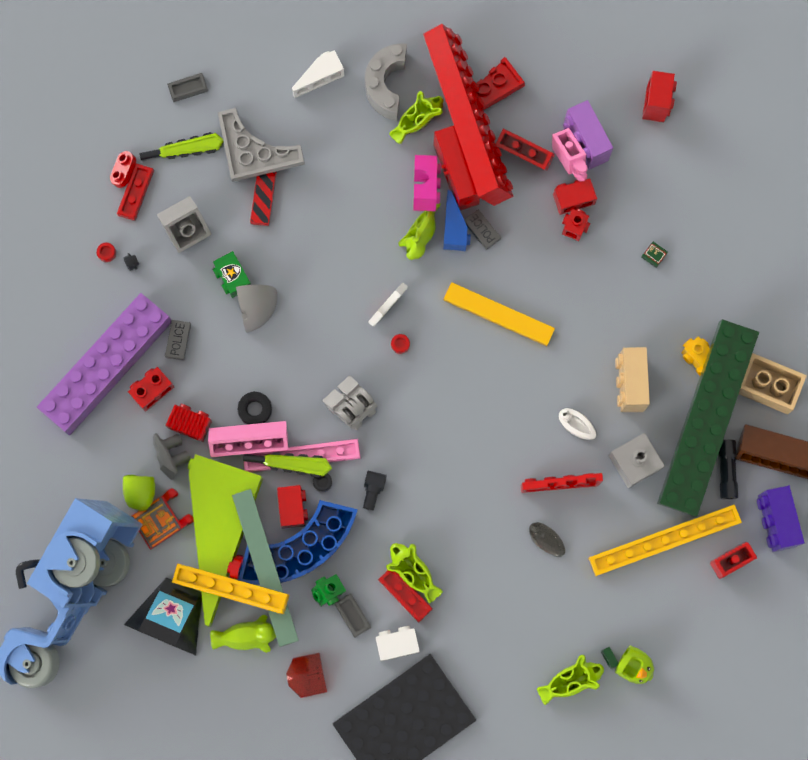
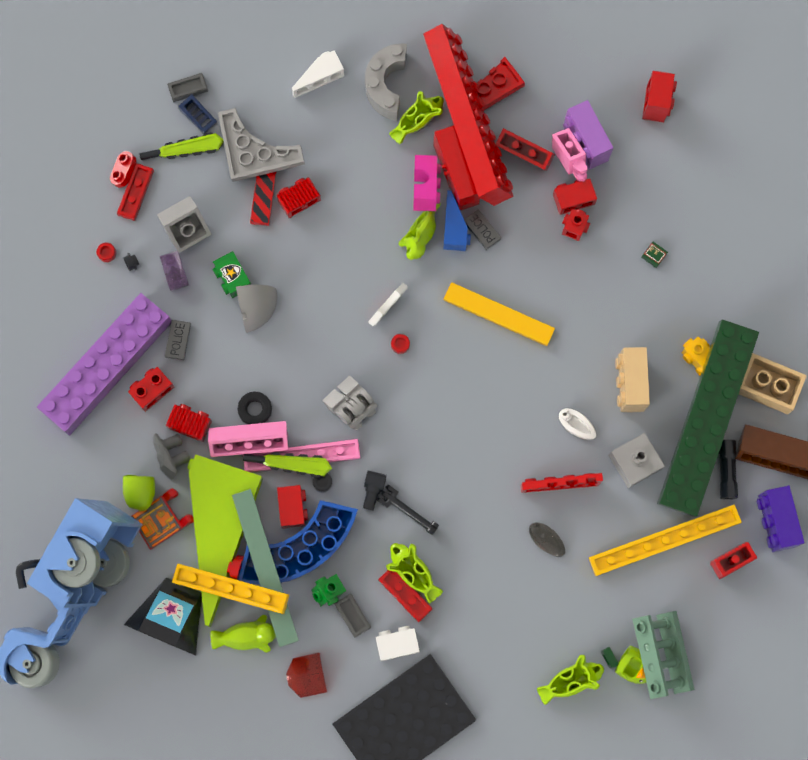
none -> clear purple plate [160,251,189,291]
none -> dark blue slope [178,94,217,134]
none -> red brick [277,177,321,218]
none -> black hinge [377,485,439,535]
none -> sand green fence [632,611,695,699]

